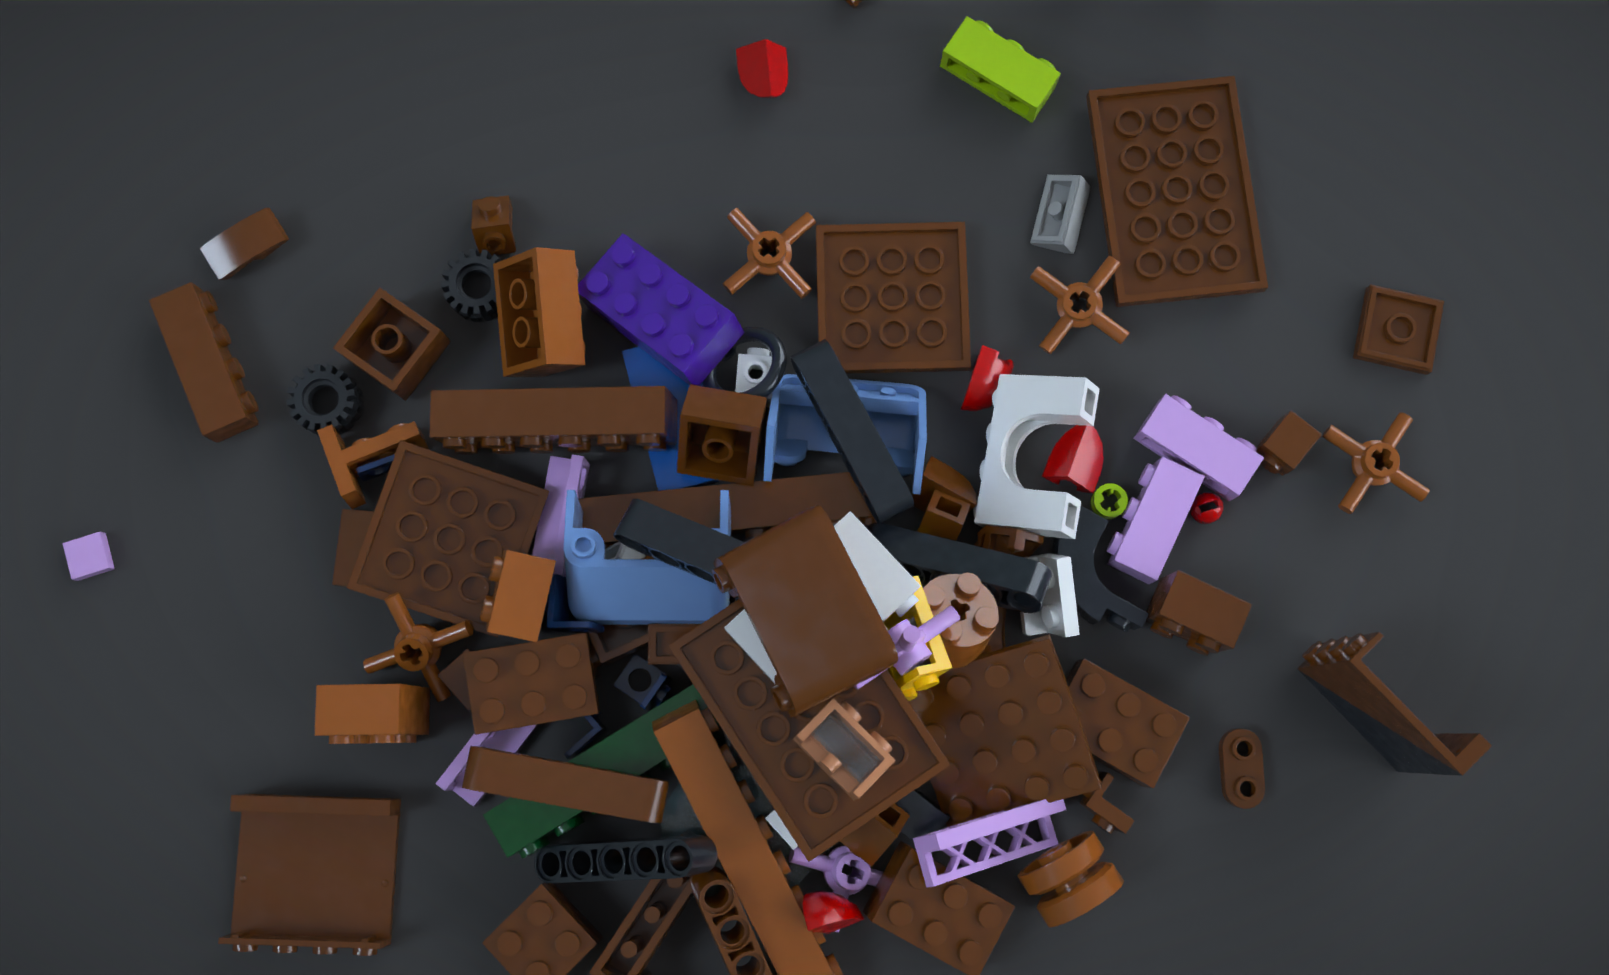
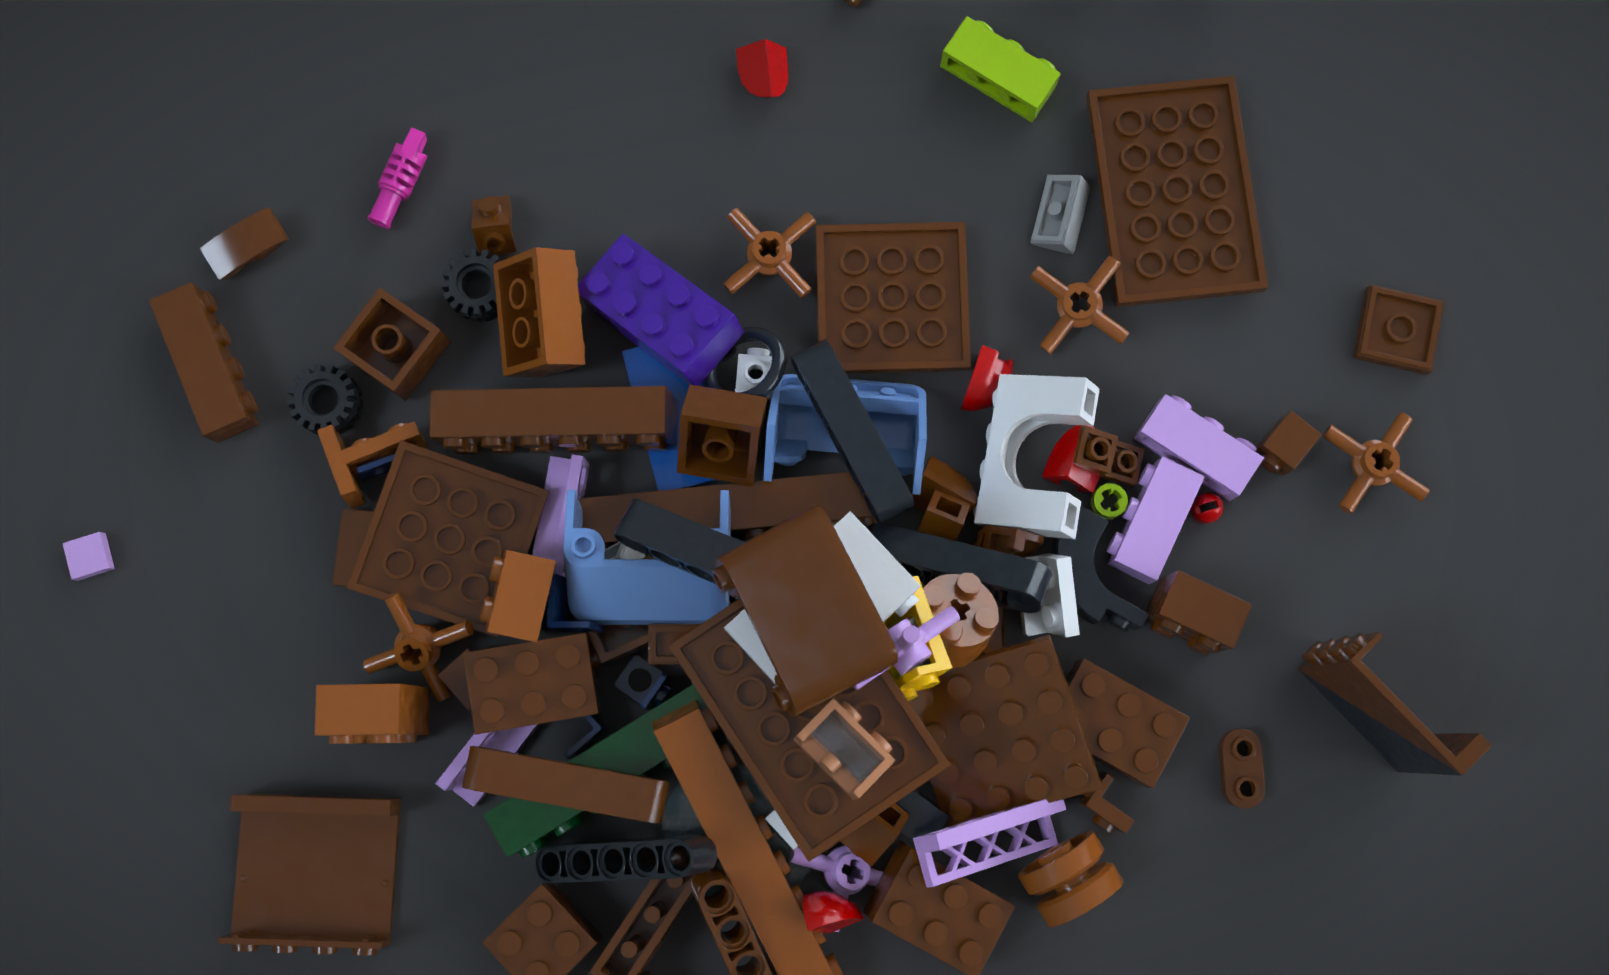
none -> dark pink hinge [367,128,427,229]
none -> reddish brown slope [1073,425,1145,487]

